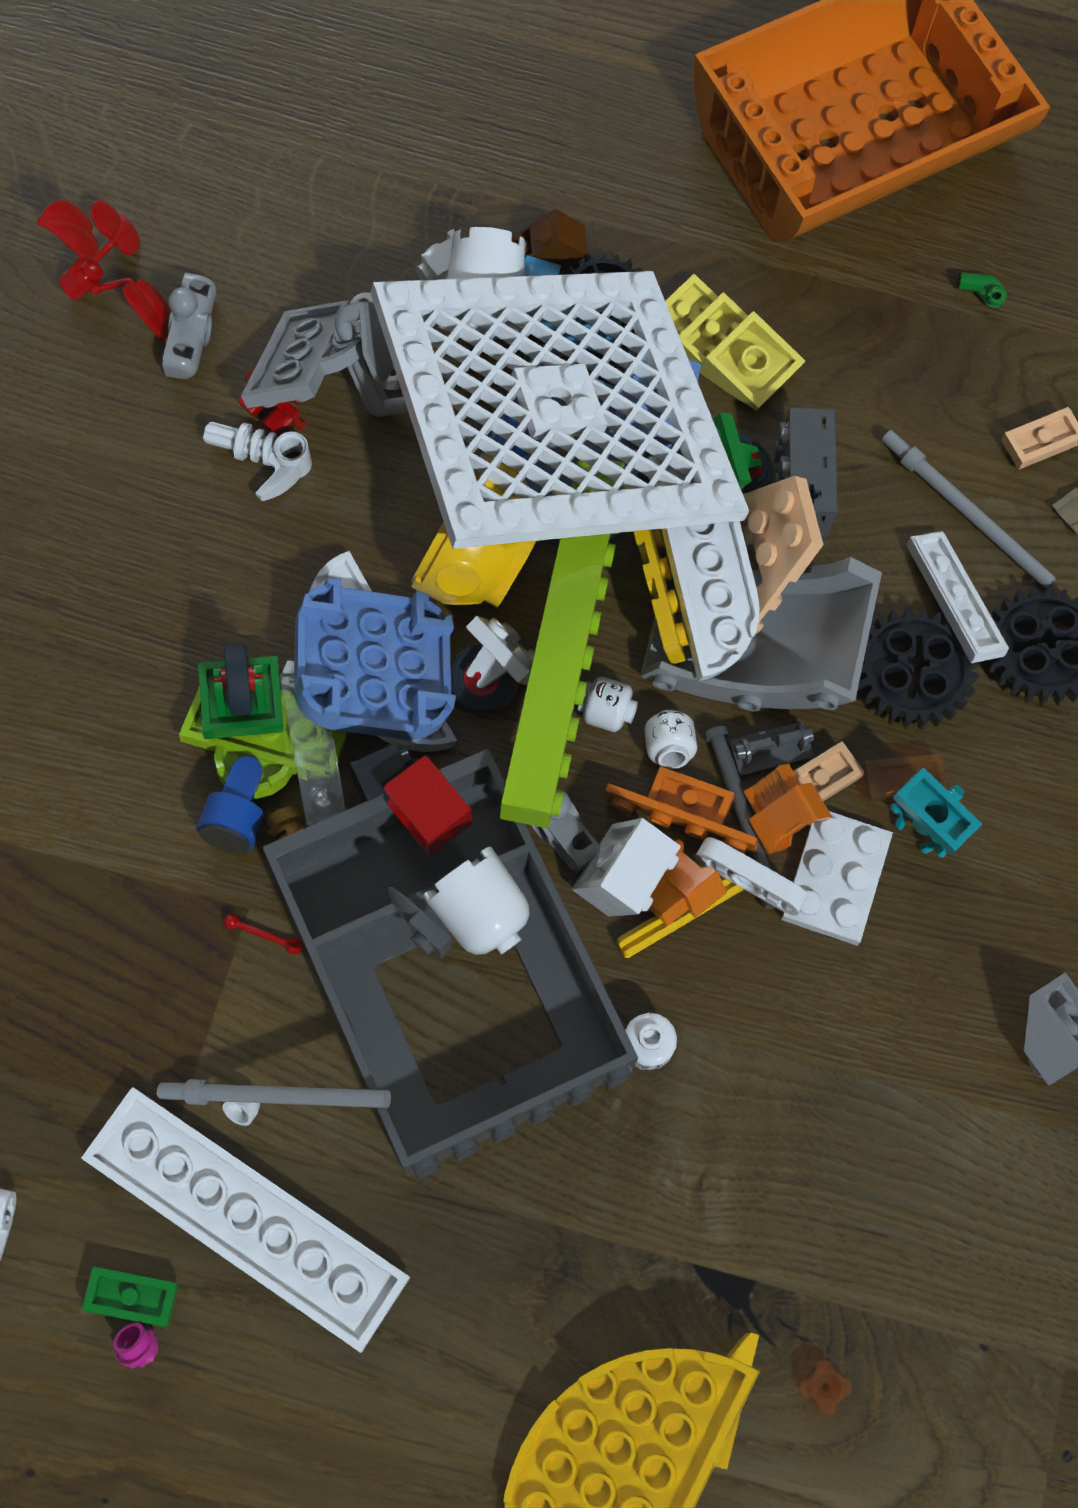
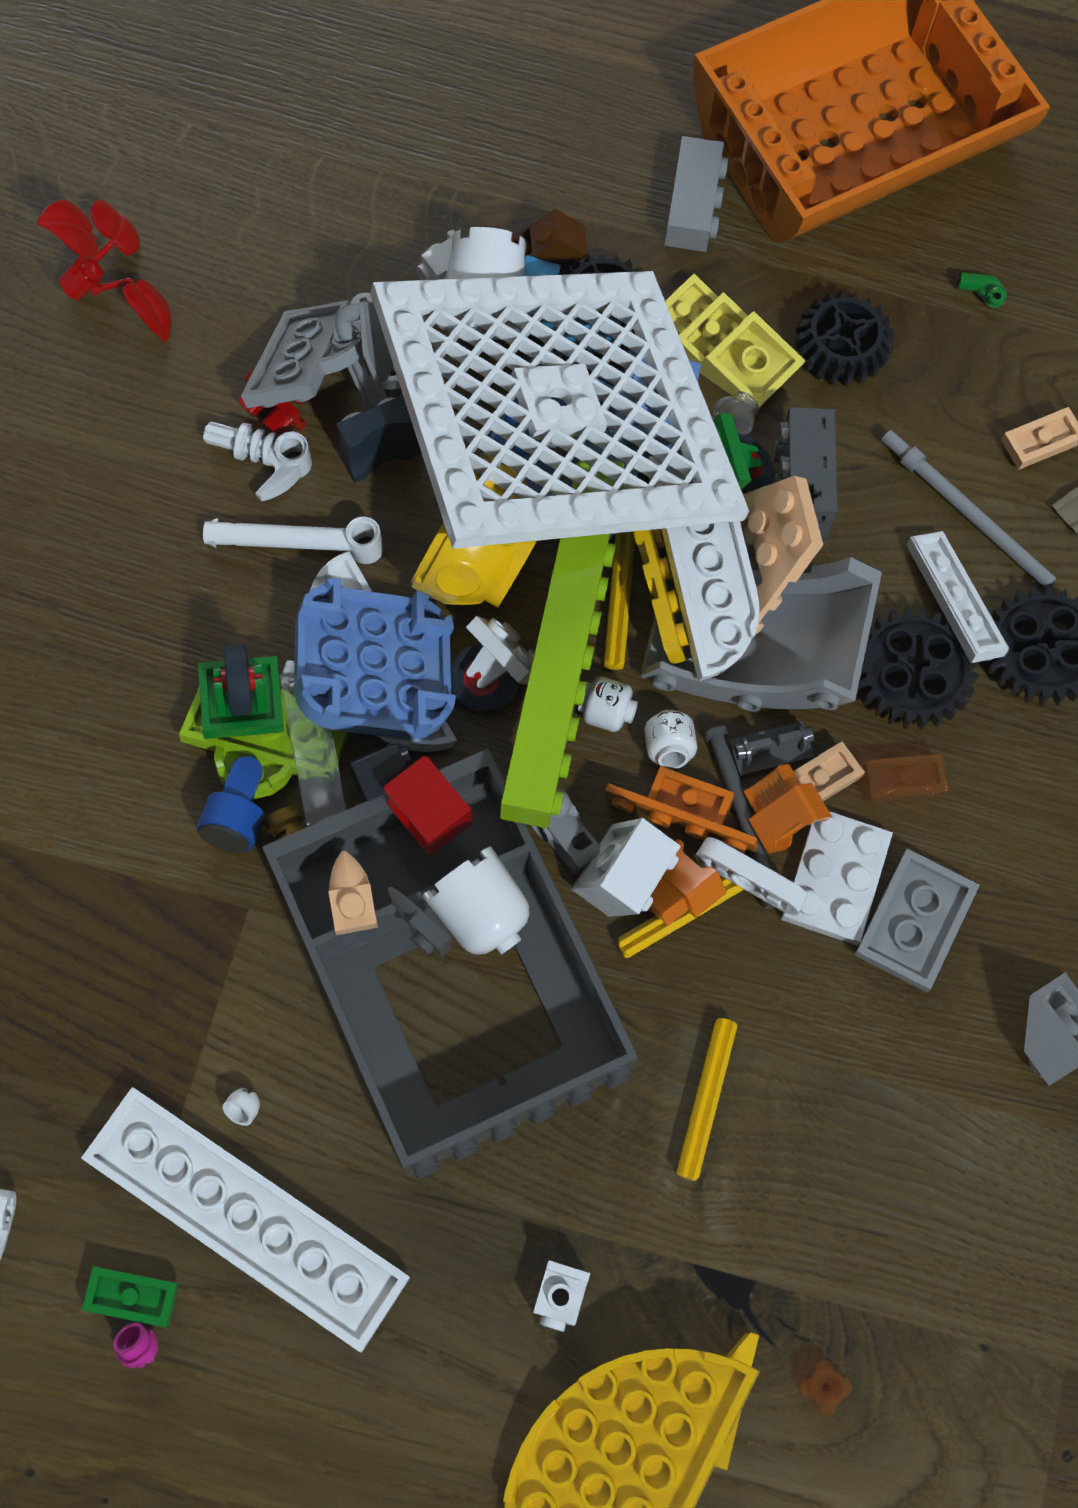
light grey bar [157,1079,391,1108] -> none
light grey piece [162,273,217,379] -> none
red hinge [223,914,303,955] -> none
white head [625,1013,677,1071] -> none
teal piece [890,767,982,858] -> none
none -> white piece [203,517,384,564]
none -> light nougat plate [328,851,378,935]
none -> black brick [336,395,421,483]
none -> white brick [533,1261,590,1332]
none -> yellow axle [603,531,636,670]
none -> light grey brick [665,136,728,252]
none -> yellow axle [676,1018,737,1181]
none -> clear animal [711,391,759,436]
none -> black gear [795,290,894,387]
none -> light grey plate [854,848,980,993]

